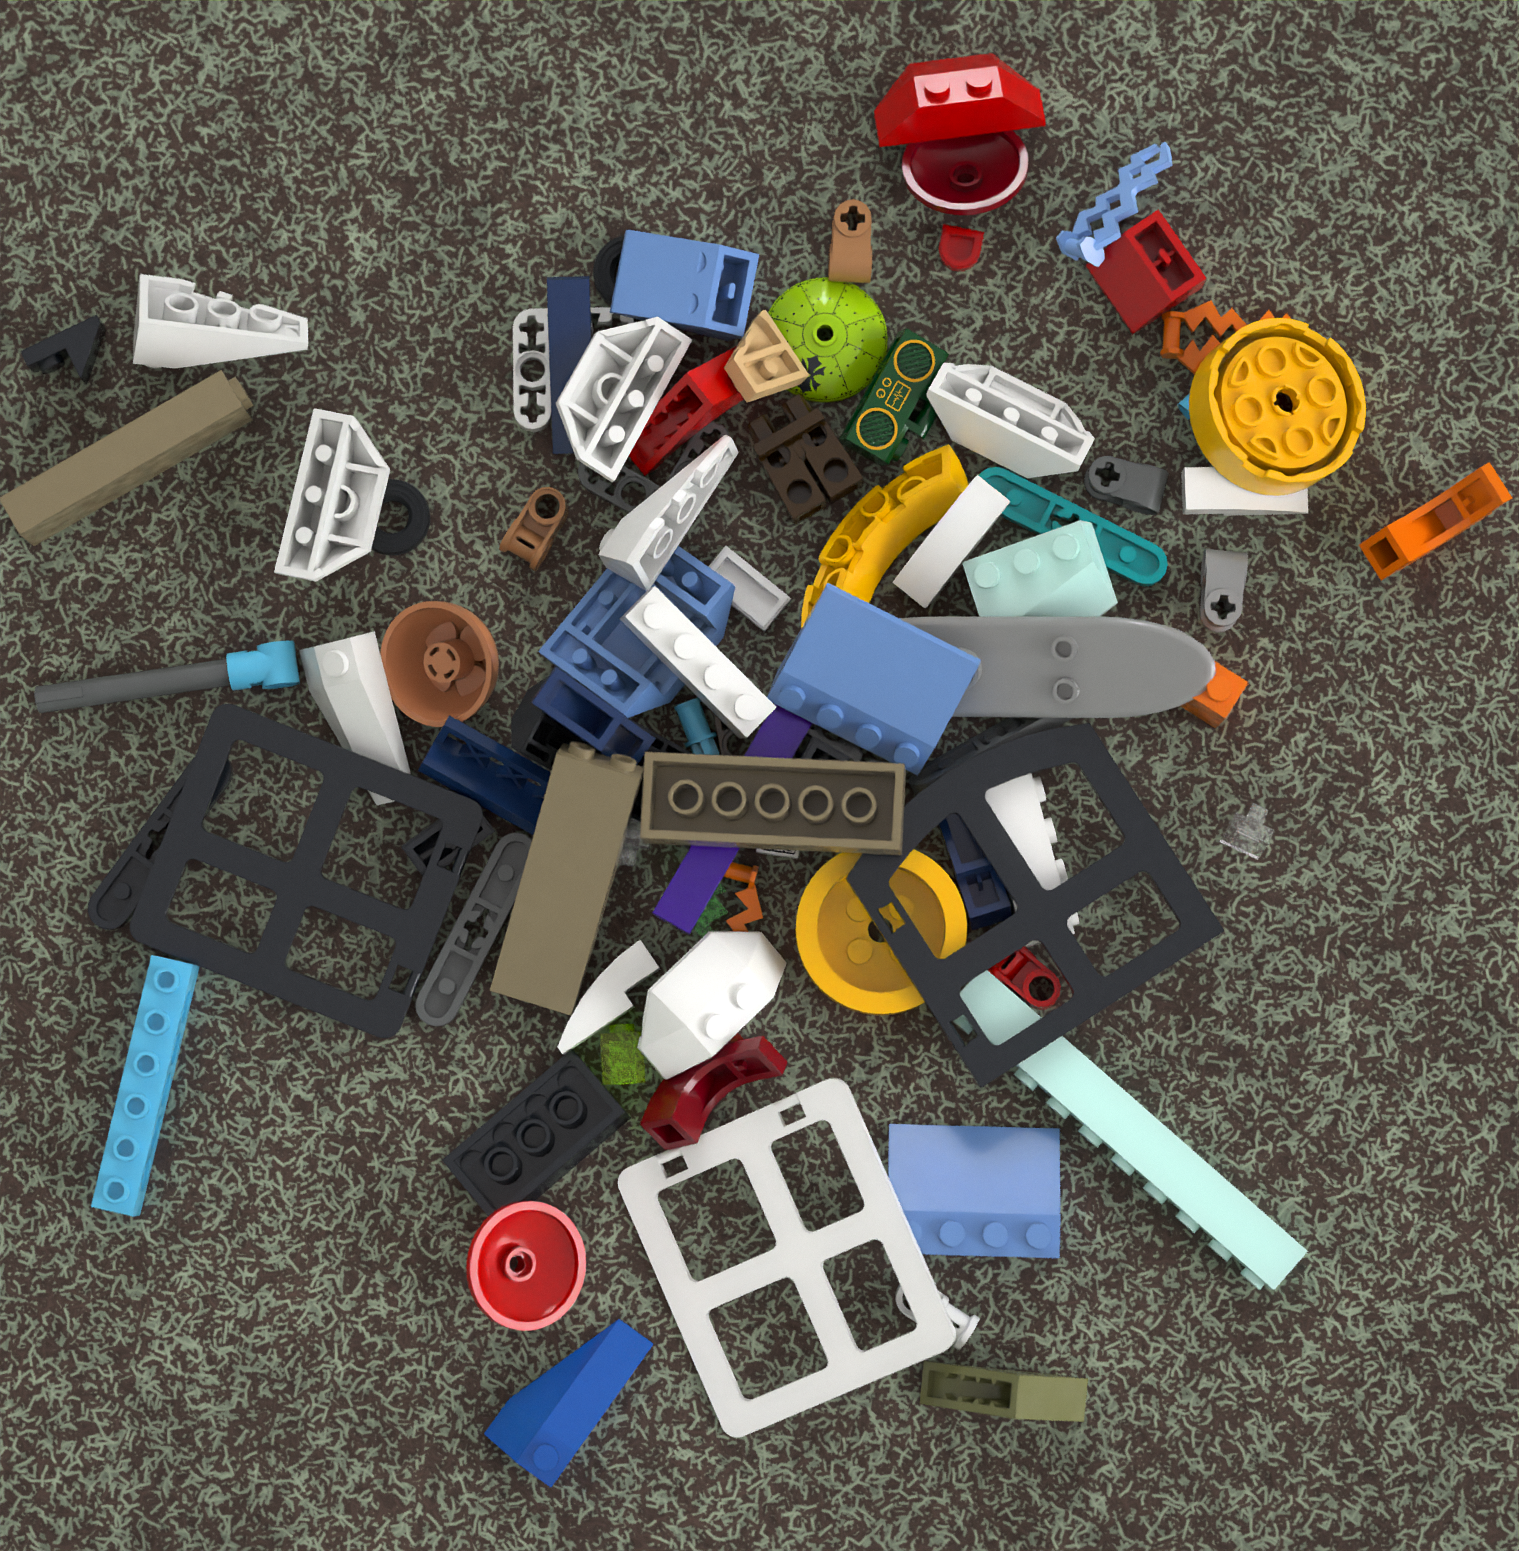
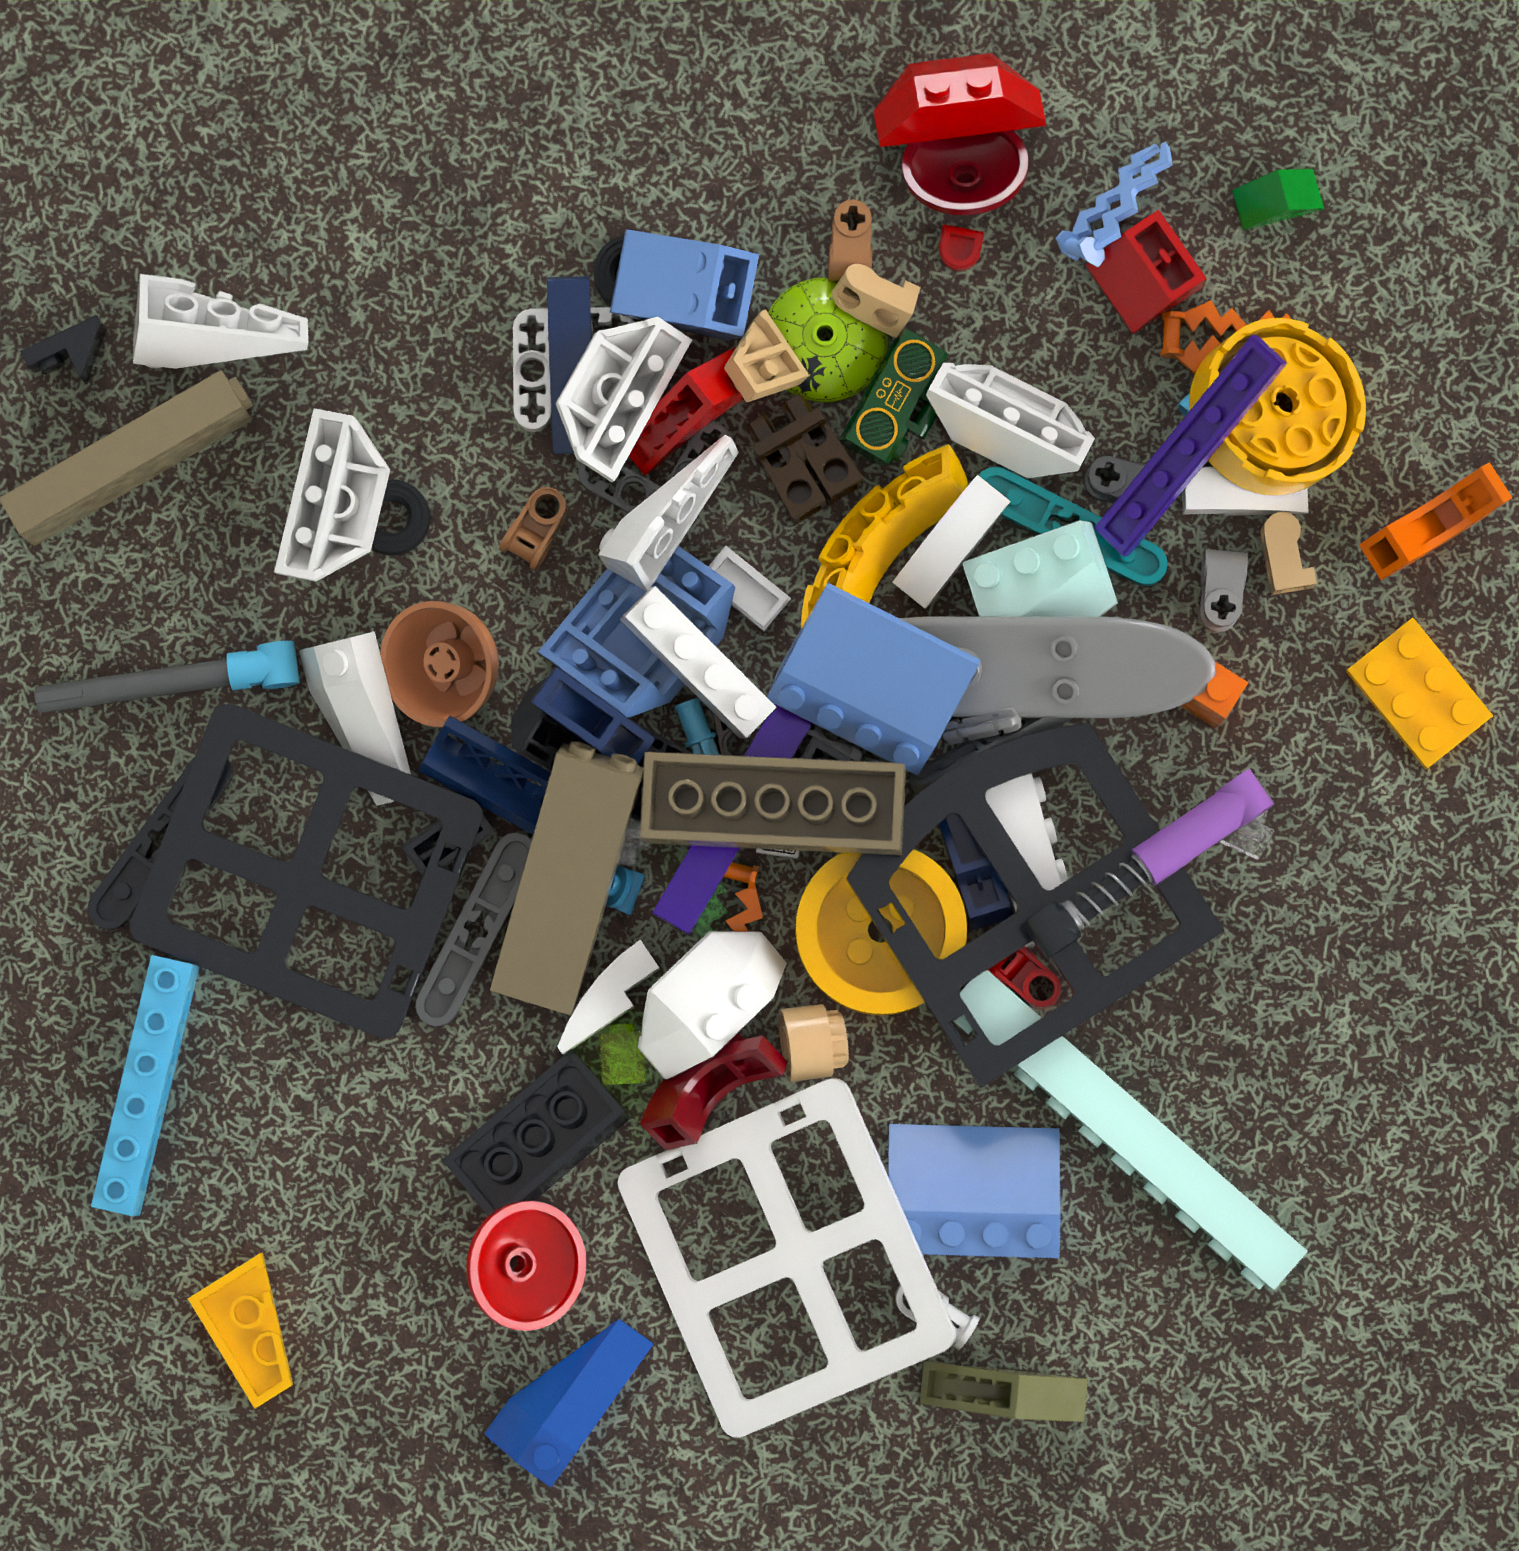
none -> yellow wing [188,1252,293,1409]
none -> dark azure plate [606,866,645,915]
none -> tan piece [779,1004,849,1082]
none -> tan leg [832,264,920,338]
none -> light grey axle [942,707,1022,745]
none -> piece [1022,769,1274,960]
none -> dark purple tile [1094,335,1288,557]
none -> green slope [1232,169,1324,231]
none -> tan leg [1261,512,1317,595]
none -> yellow plate [1346,617,1493,770]

